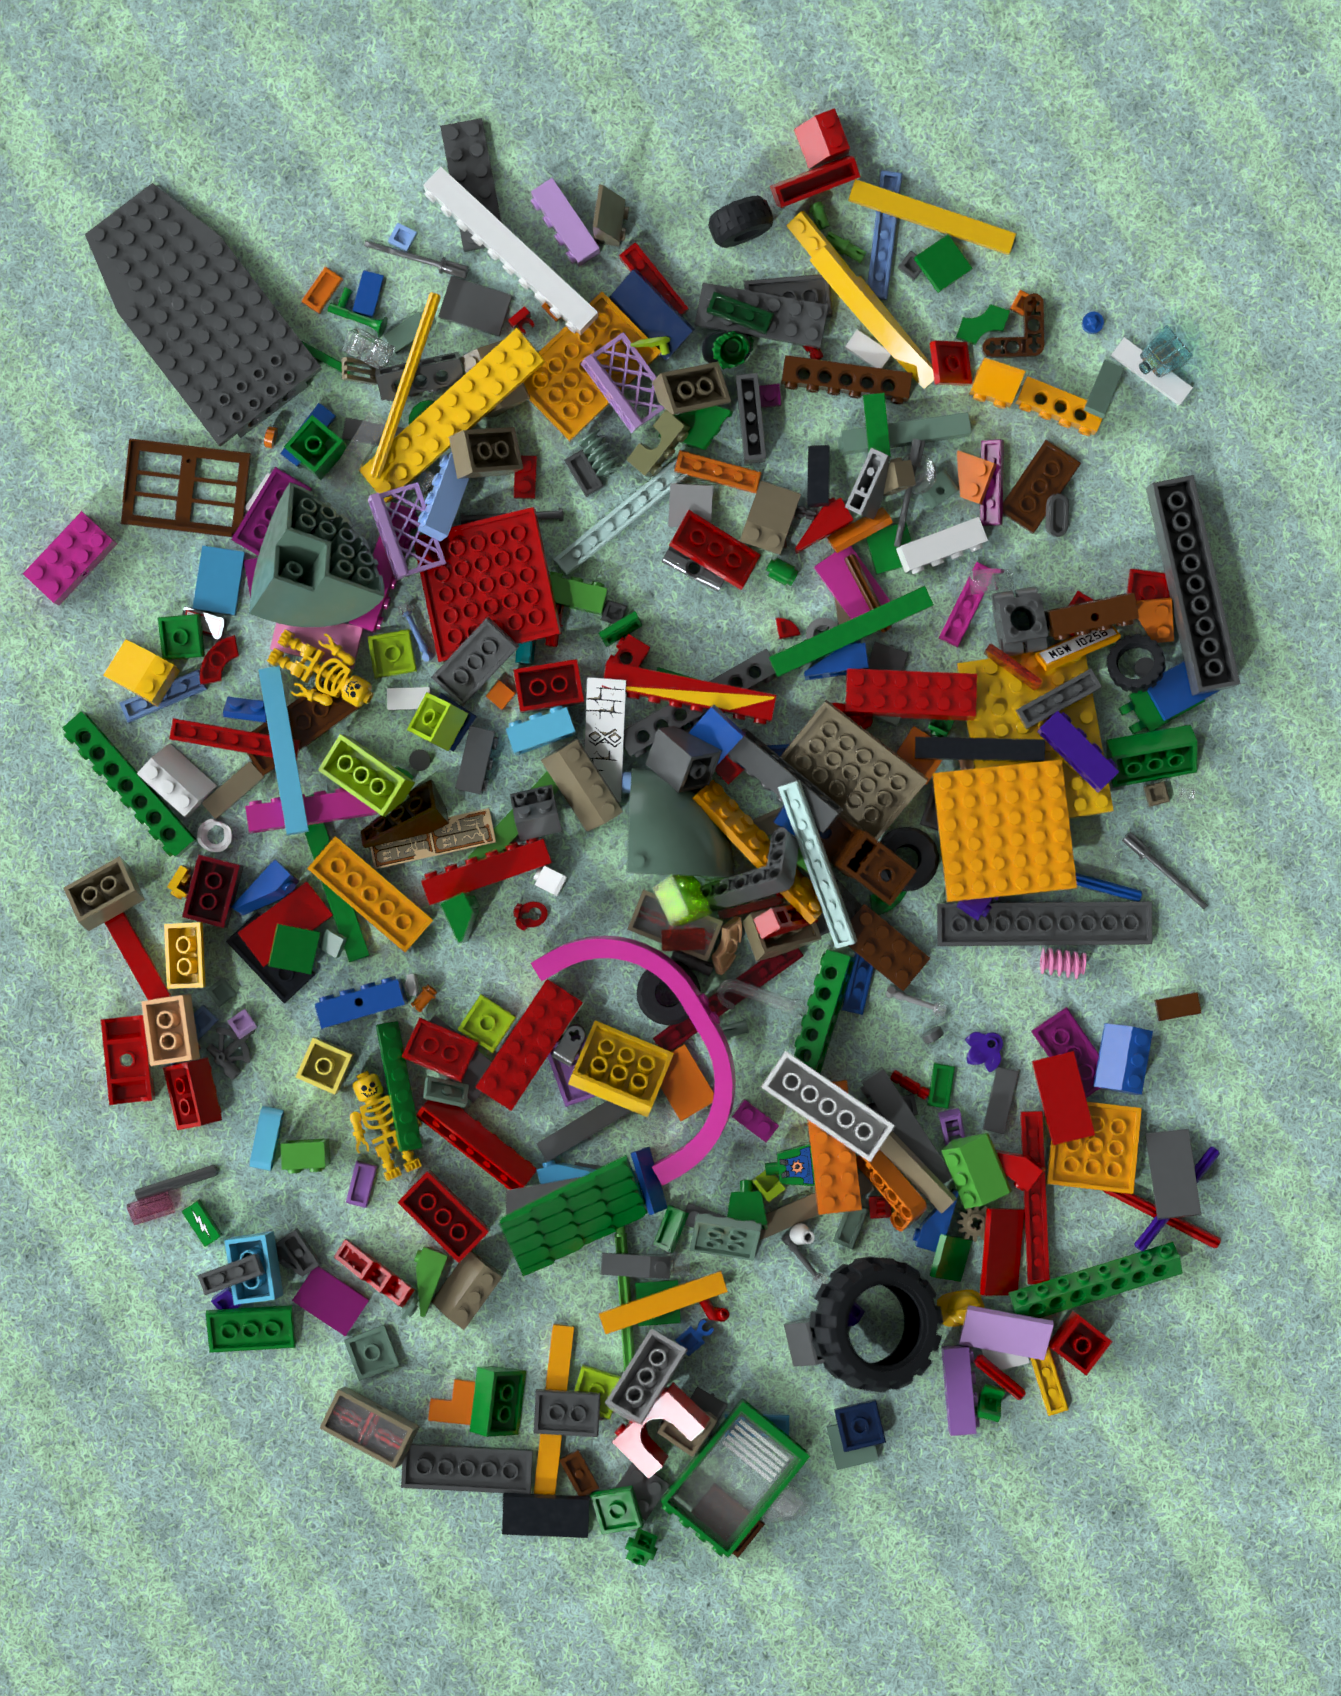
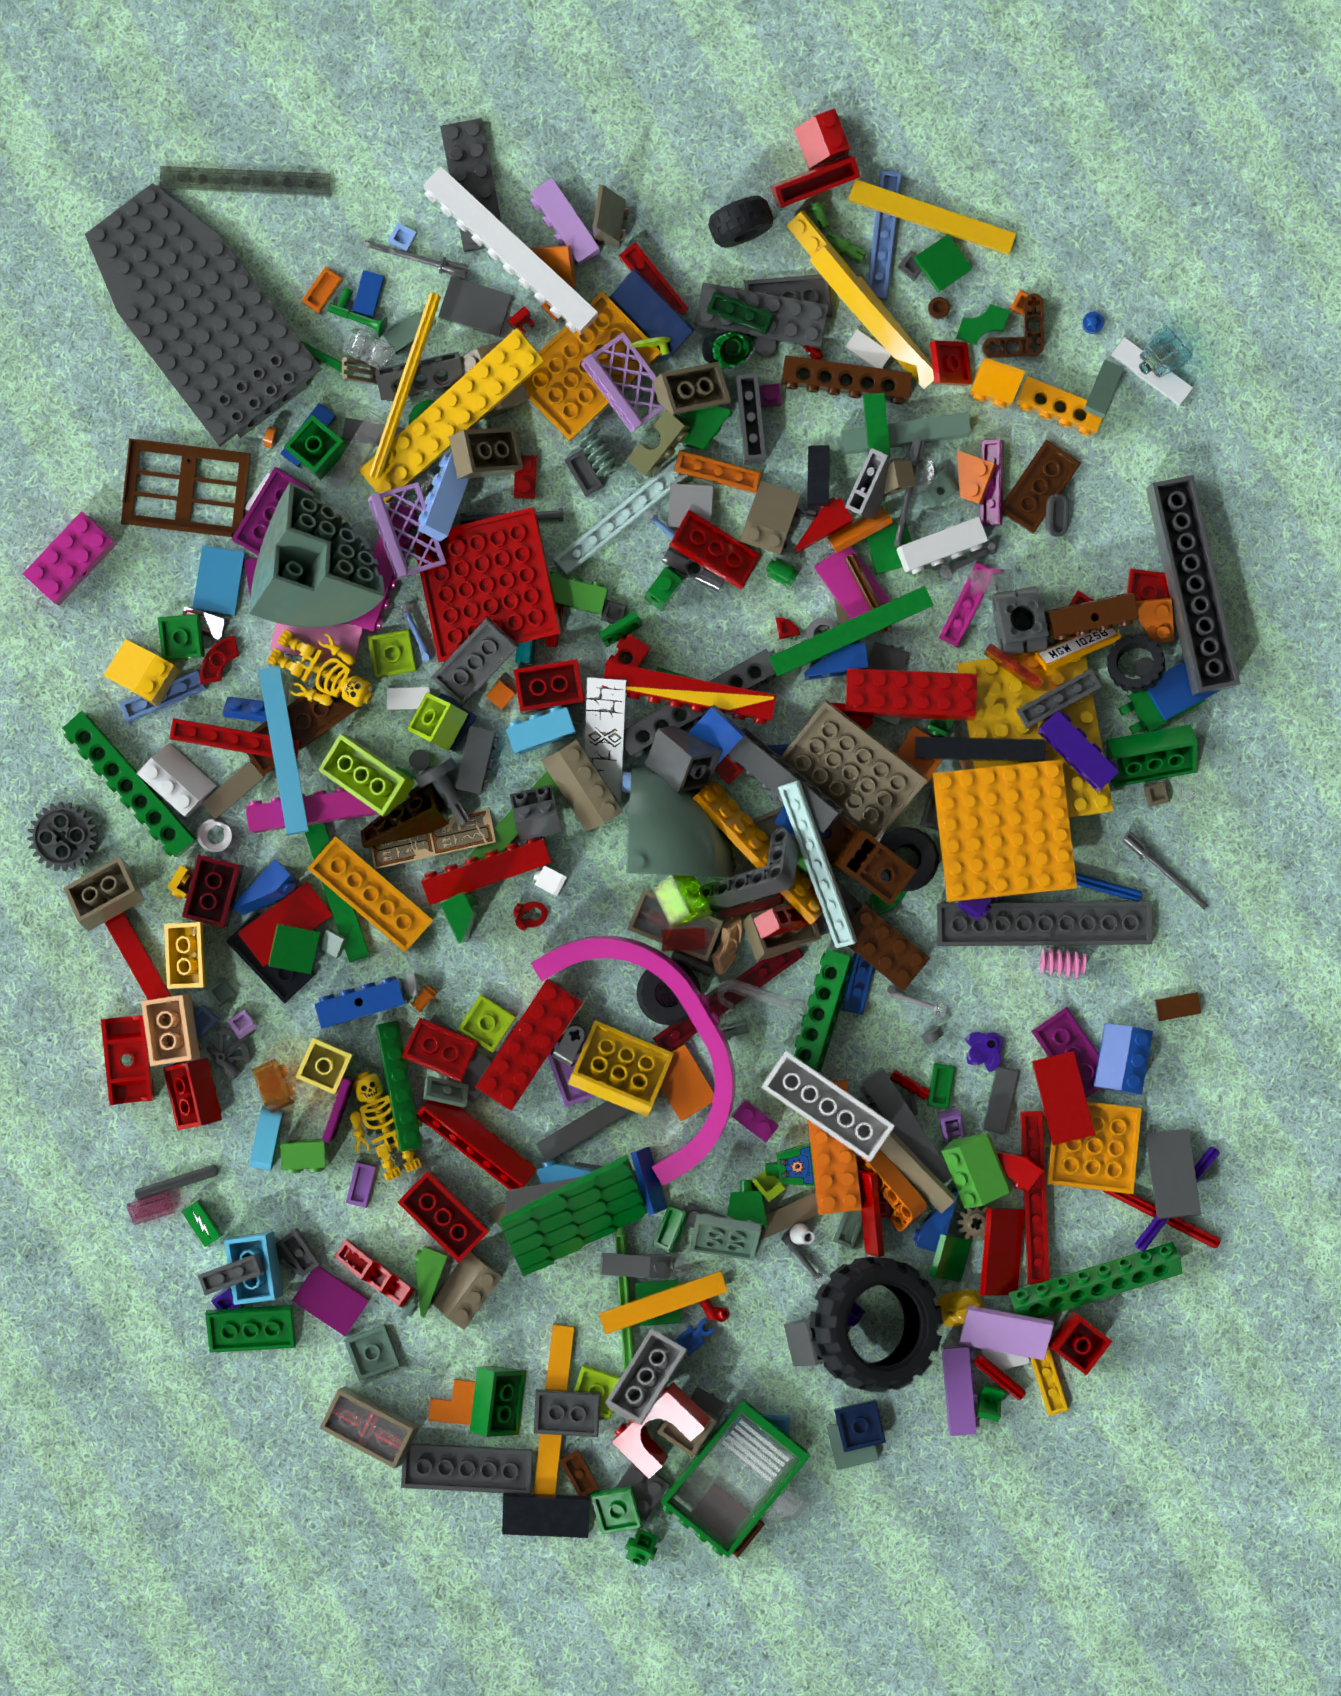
none -> dark grey gear [27,802,99,871]
none -> clear smoke tile [159,166,331,196]
none -> clear orange brick [251,1059,295,1113]
none -> magenta tile [322,1076,355,1143]
none -> dark grey piece [414,756,471,825]
none -> dark tan tile [488,1202,506,1226]
none -> orange tile [530,245,576,289]
none -> piece [643,507,675,538]
none -> green torso [644,567,686,612]
none -> dark grey tile [755,338,776,358]
none -> red tile [858,1169,885,1257]
none -> reddish brown tile [928,297,950,319]
none -> dark grey piece [938,543,996,582]

